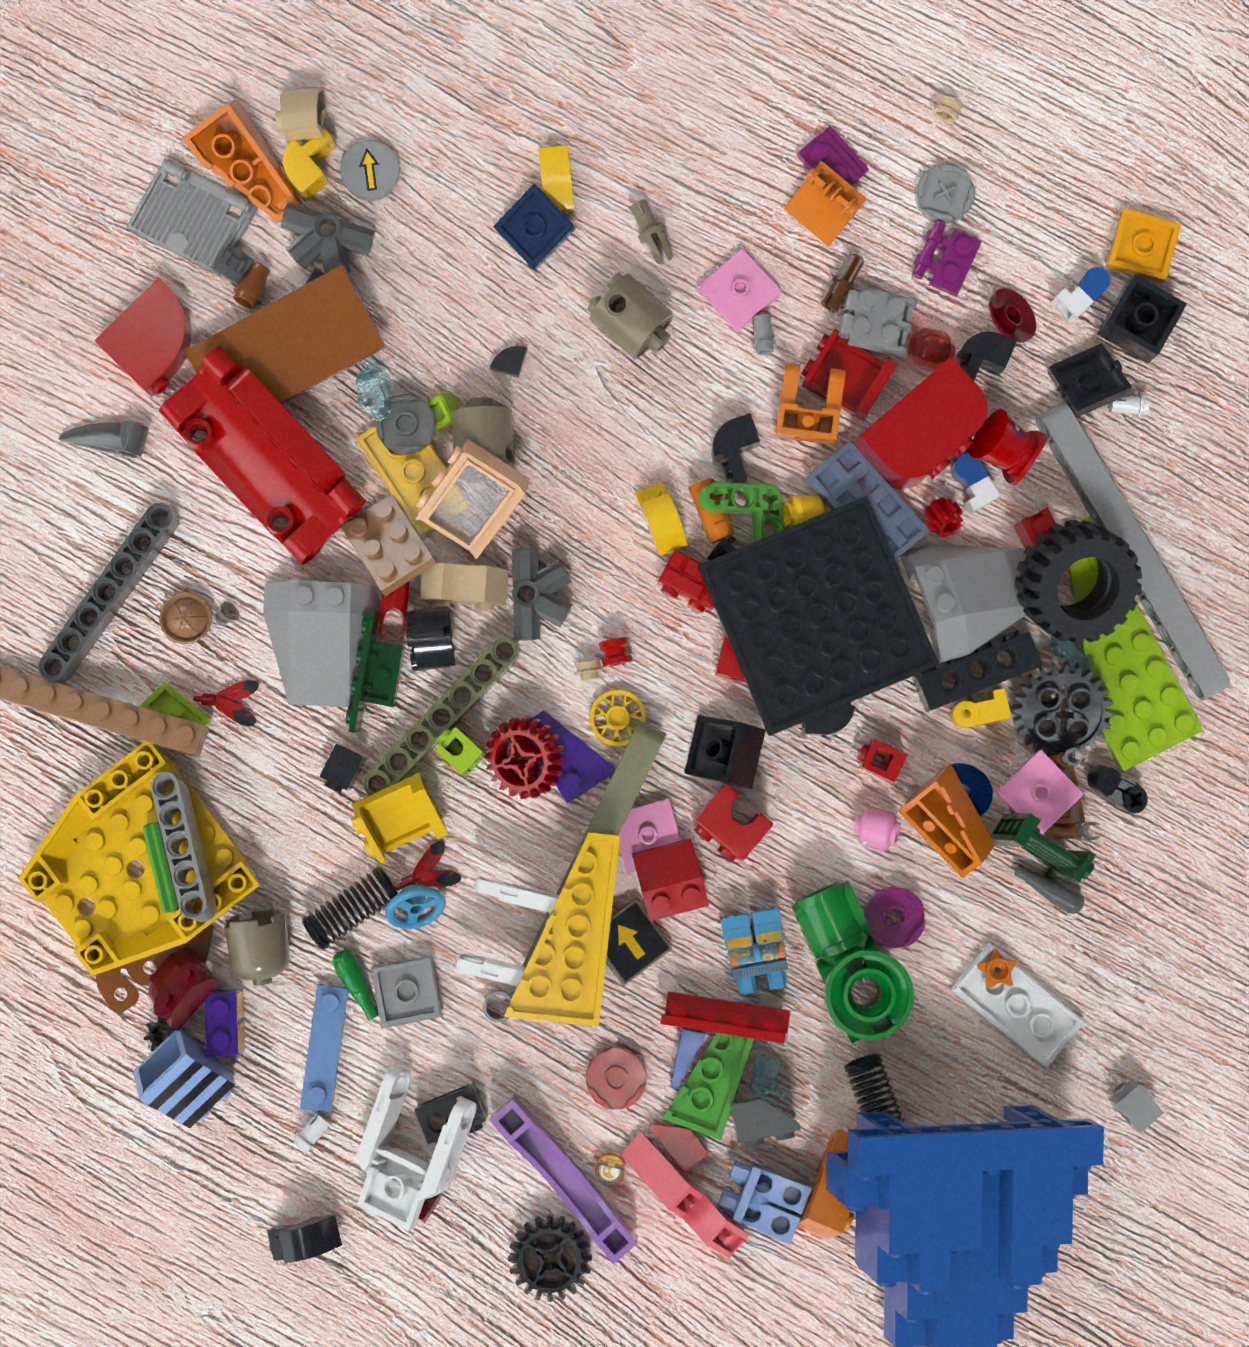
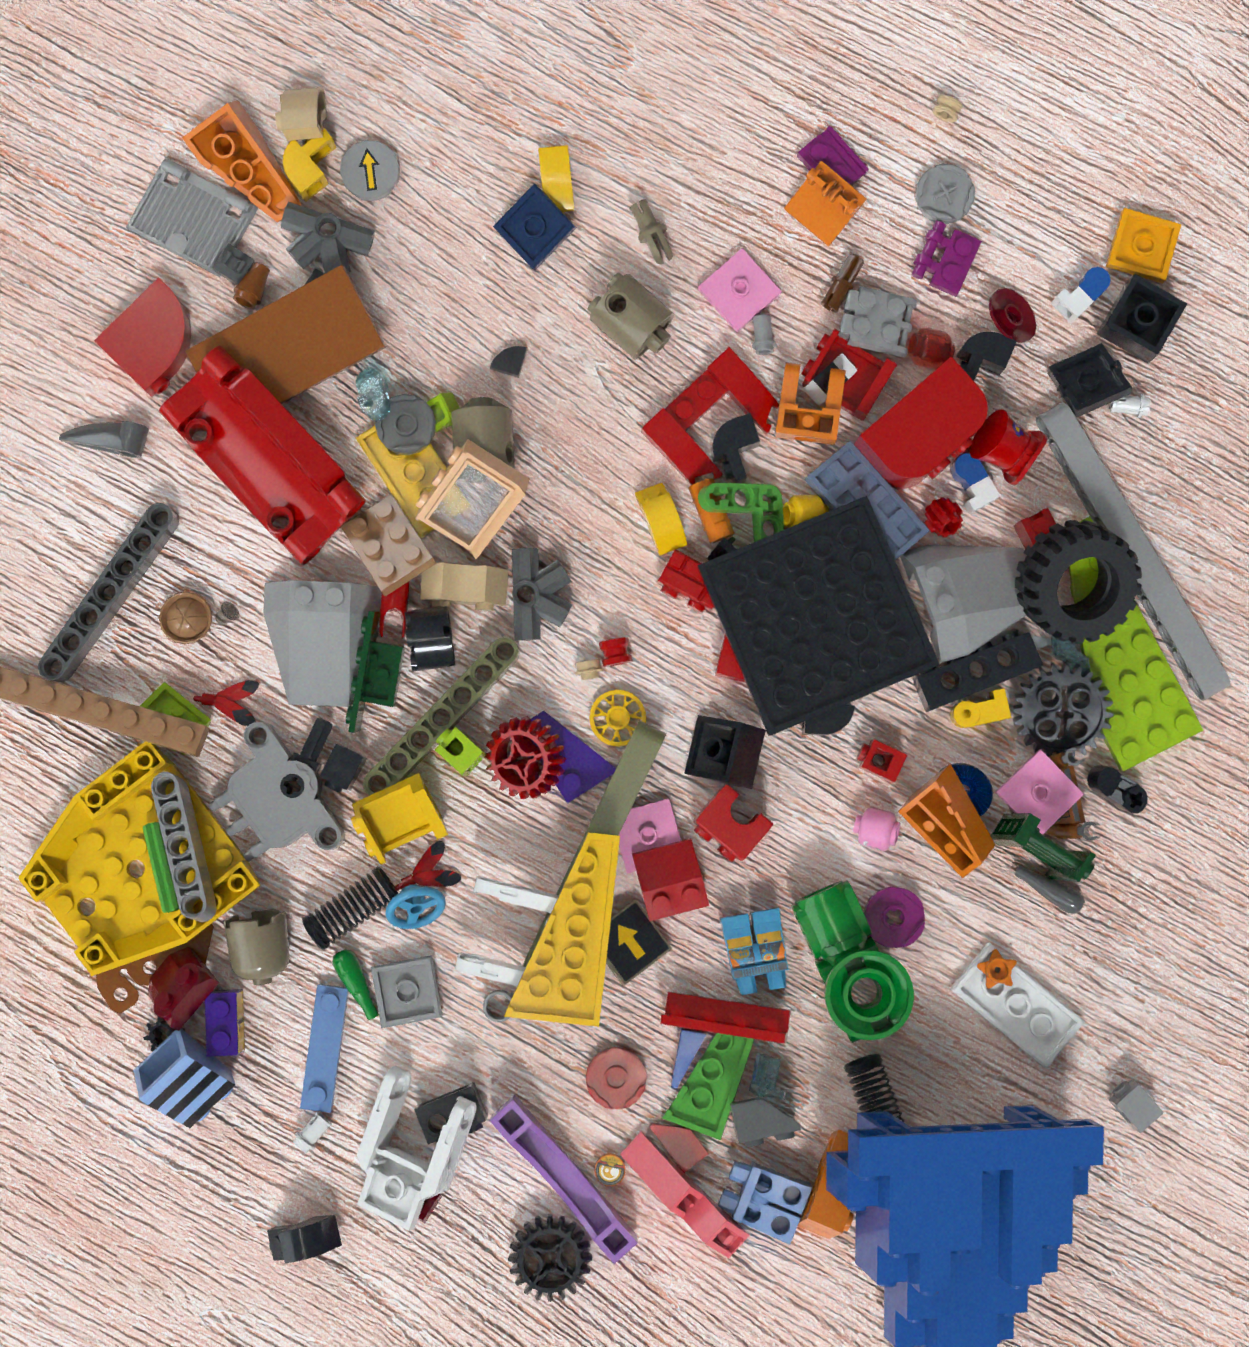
none -> light grey piece [208,718,345,861]
none -> red wedge [641,347,780,485]
none -> white sticker [804,354,857,405]

